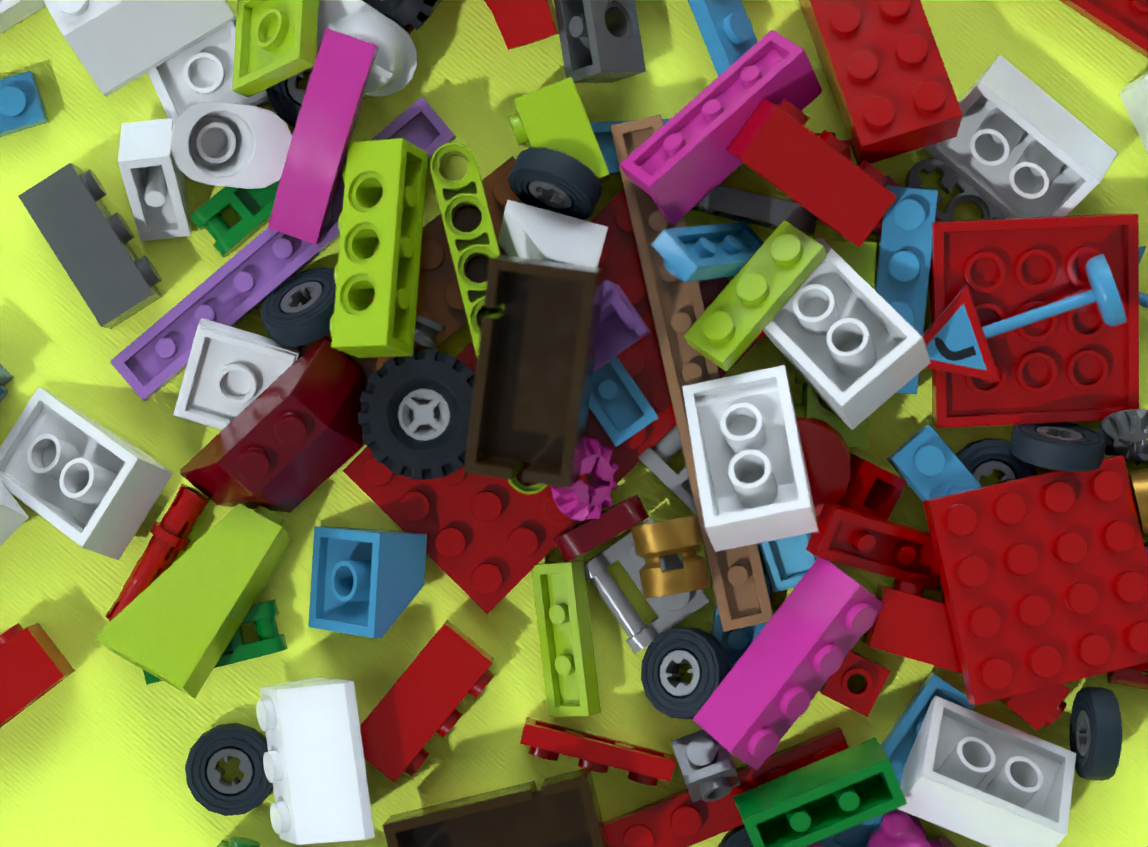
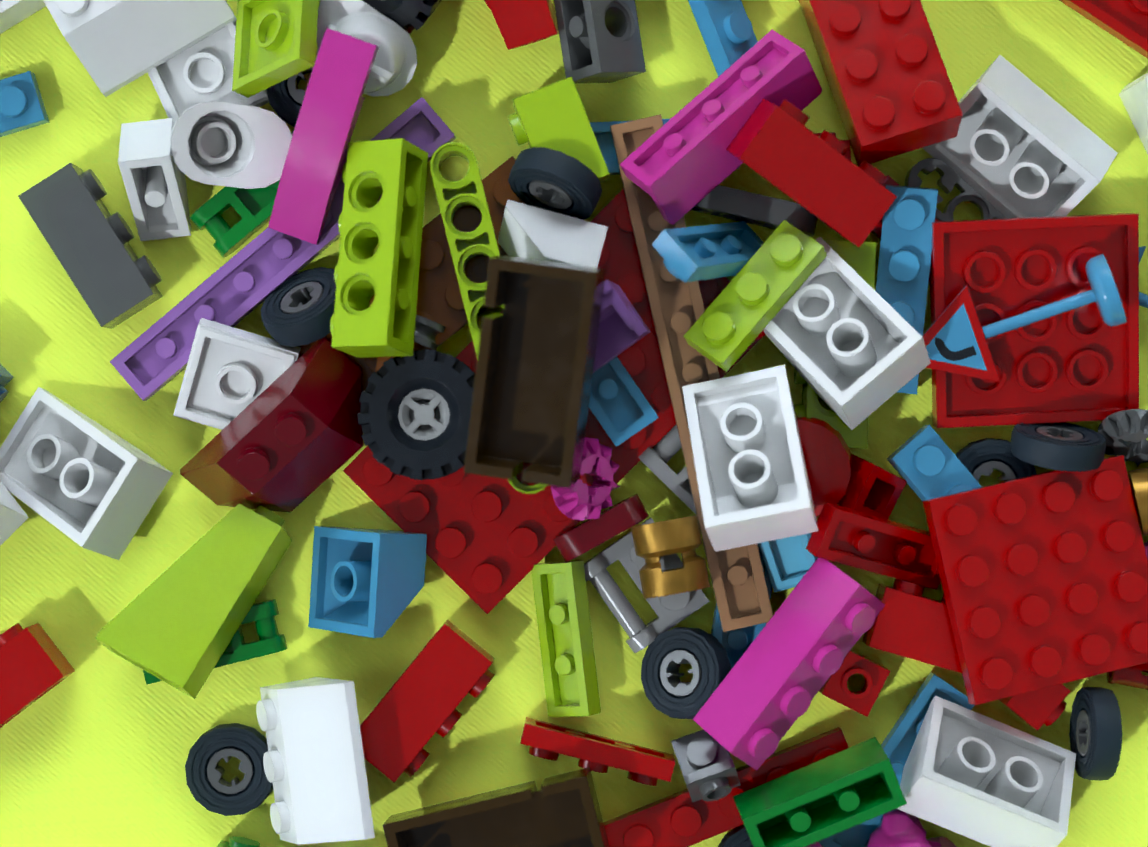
red pin [105,484,210,621] -> none

